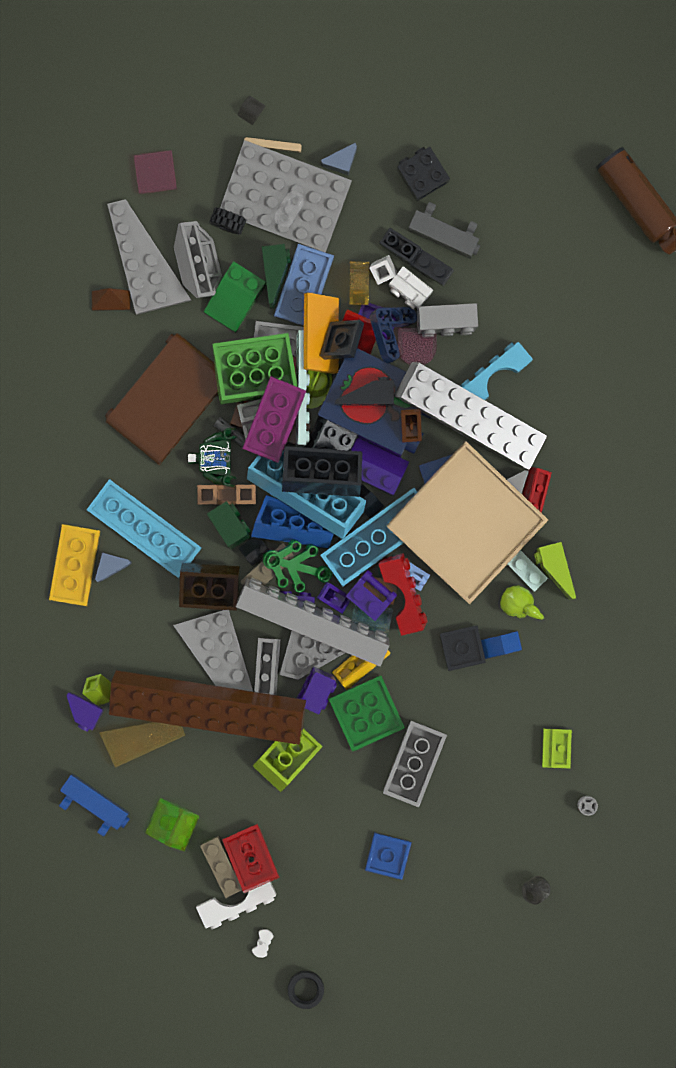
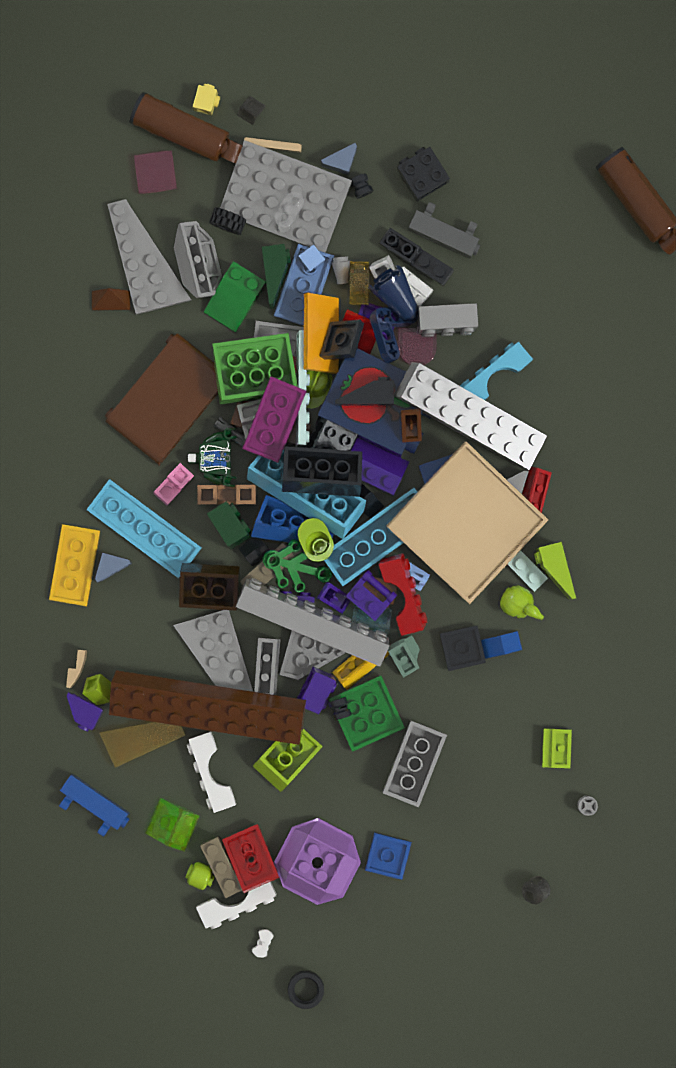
none -> tan slope [66,650,87,688]
none -> reddish brown piece [129,92,243,164]
none -> bright pink slope [153,463,194,506]
none -> lime head [185,862,215,890]
none -> white arch [187,732,237,813]
none -> light yellow brick [193,84,220,116]
none -> medium lavender piece [274,818,361,905]
none -> light blue tile [298,245,325,272]
none -> lime piece [298,518,334,562]
none -> black wheel [328,697,352,721]
none -> light grey cone [332,256,350,284]
none -> black wheel [350,173,374,199]
none -> dark blue cone [369,265,418,320]
none -> sand green slope [387,635,420,678]

